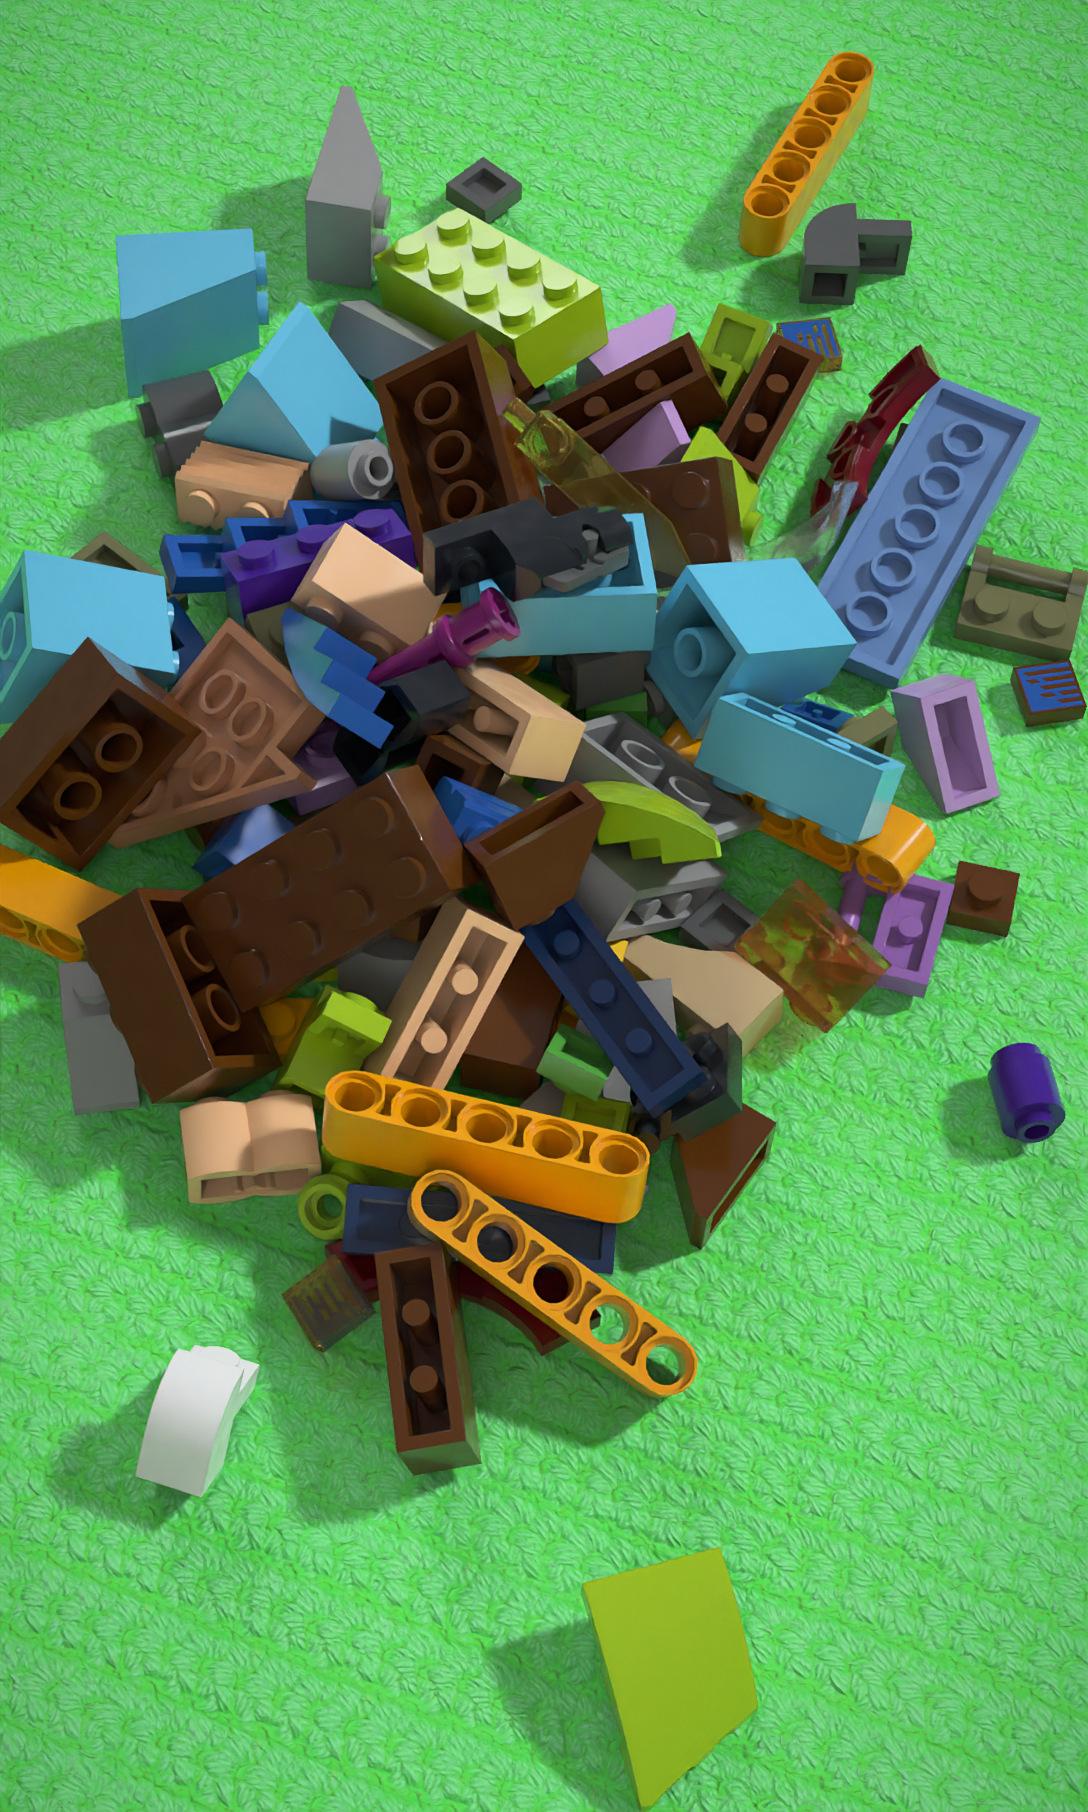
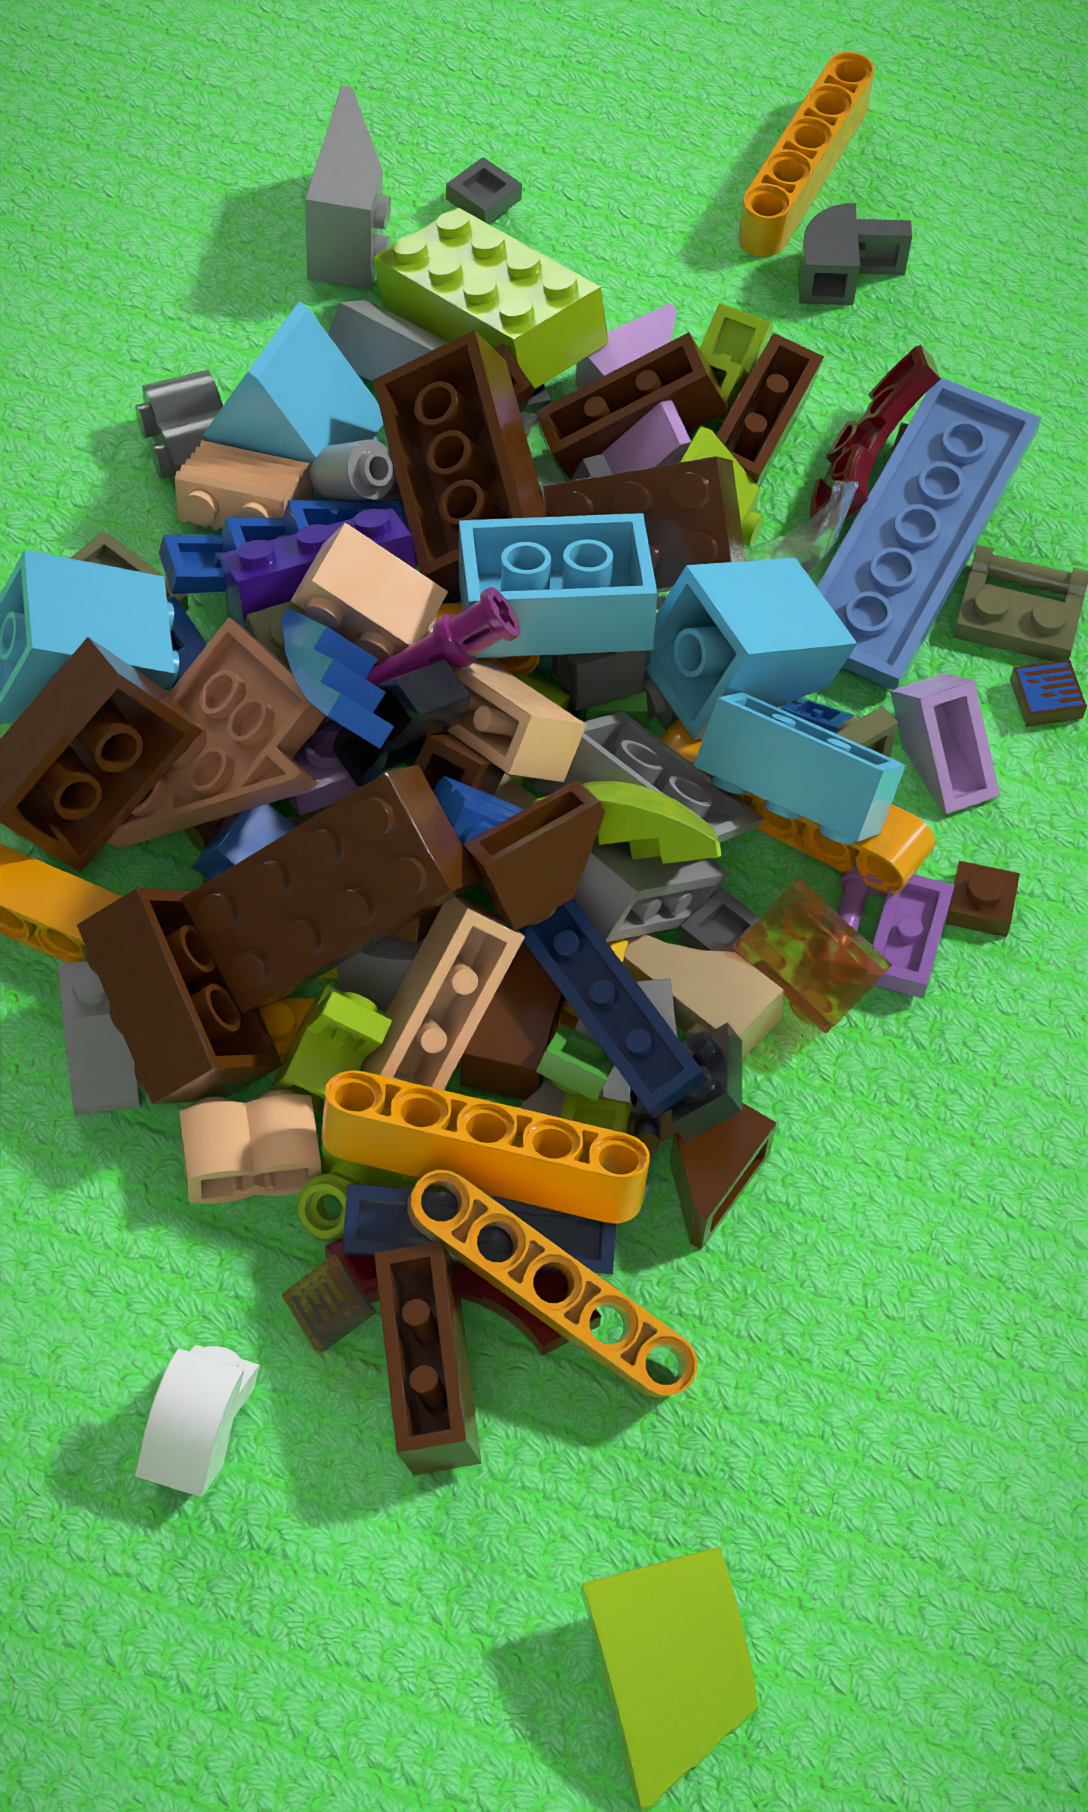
medium azure slope [116,228,269,397] -> none
black plate [423,497,632,602] -> none
clear yellow piece [501,397,692,578] -> none
tile [775,317,843,373] -> none
dark purple brick [988,1043,1066,1143] -> none

